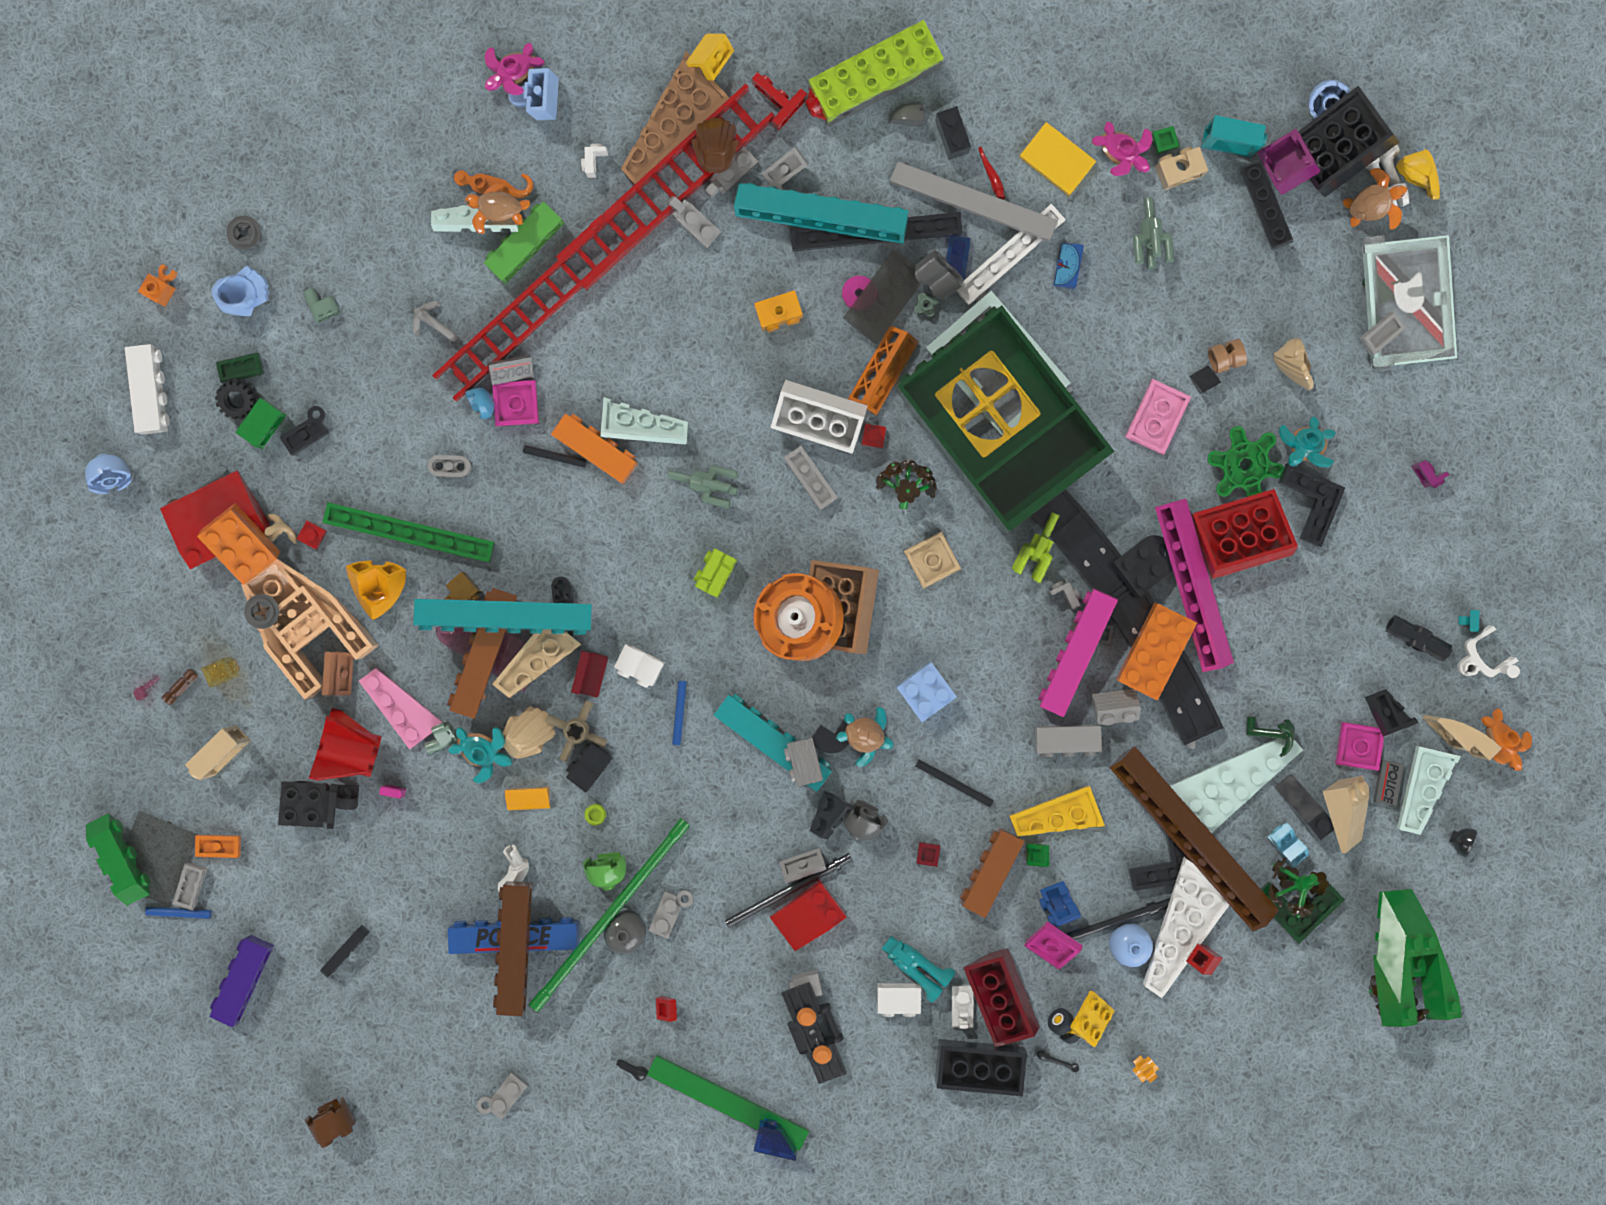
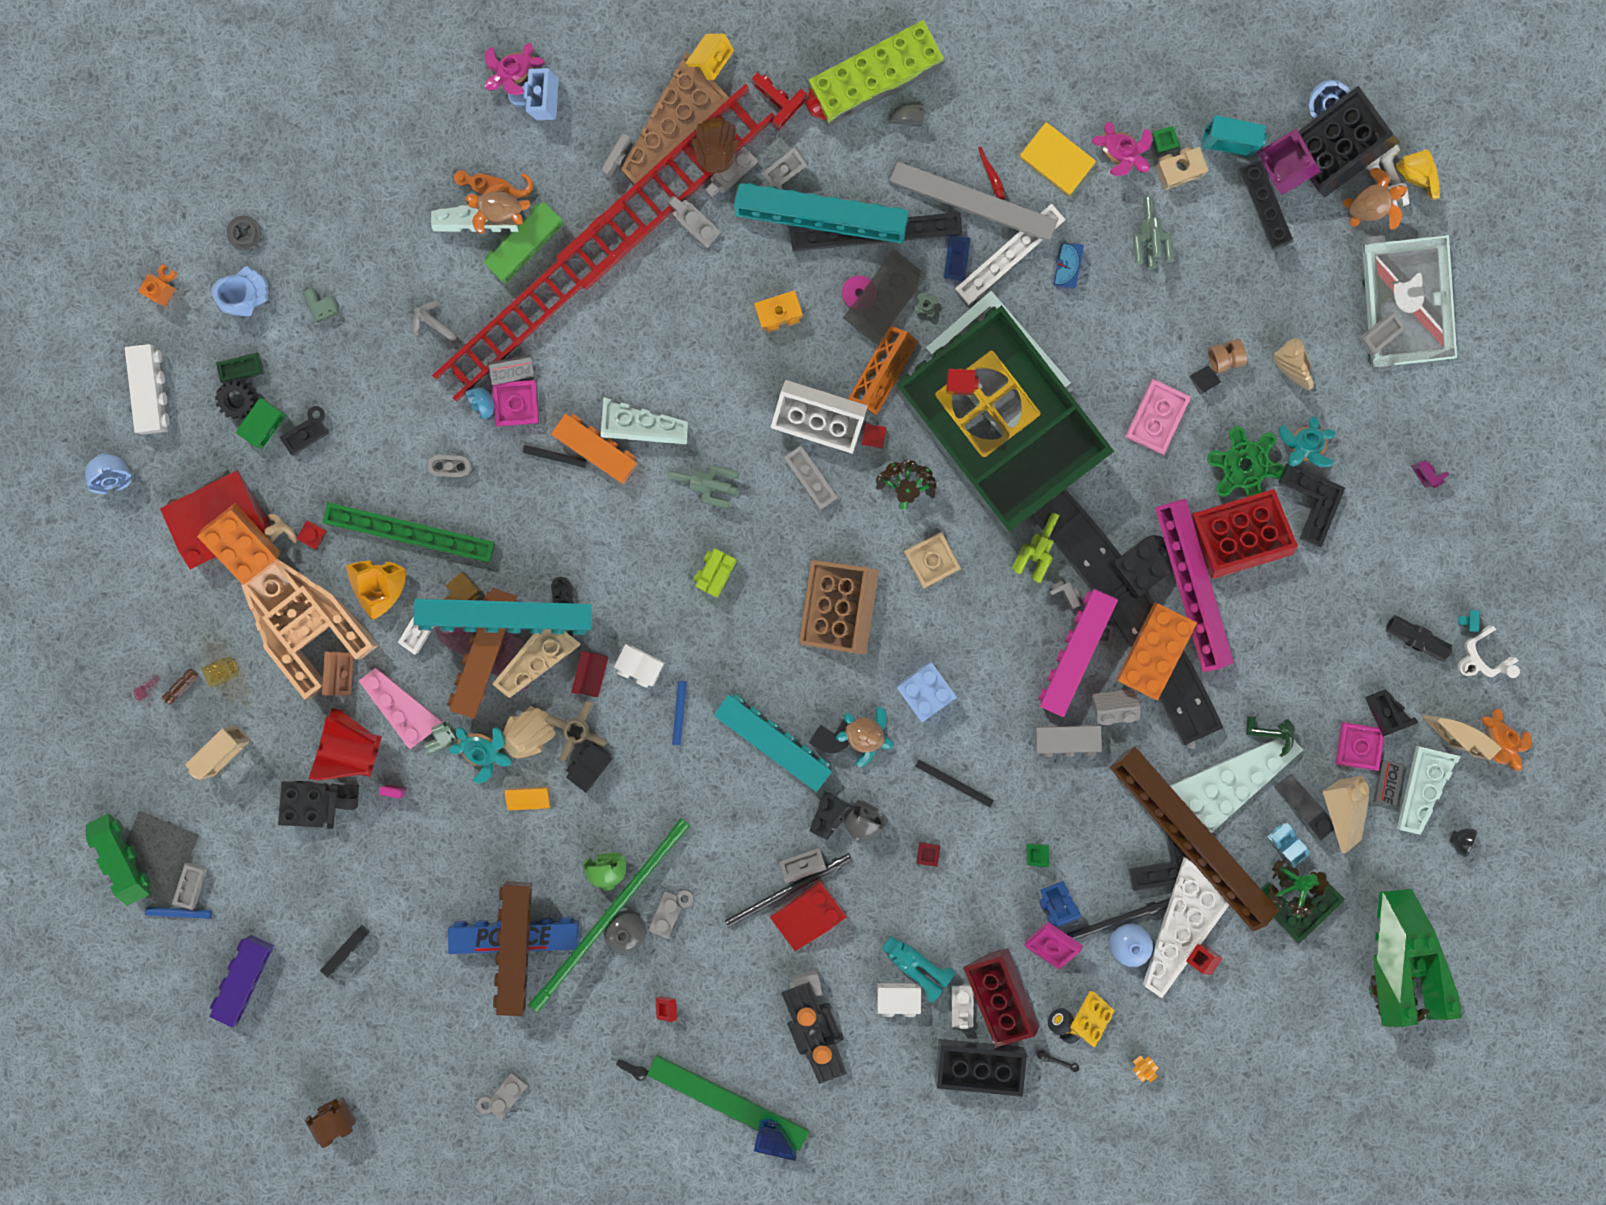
orange plate [195,834,241,858] -> none
dark grey gear [244,594,281,629] -> none
white arm [498,845,529,891] -> none
white bracket [581,144,608,178] -> none
lime tile [584,804,606,826] -> none
orange piece [754,573,844,661] -> none
light grey brick [784,737,823,787] -> none
dark grey brick [915,250,963,301] -> none
black brick [935,106,971,160] -> none
dark orange brick [960,827,1024,918] -> none
yellow wing [1009,785,1105,836] -> none
none -> white plate [398,616,434,655]
none -> light grey plate [601,134,631,179]
none -> red brick [946,369,979,395]

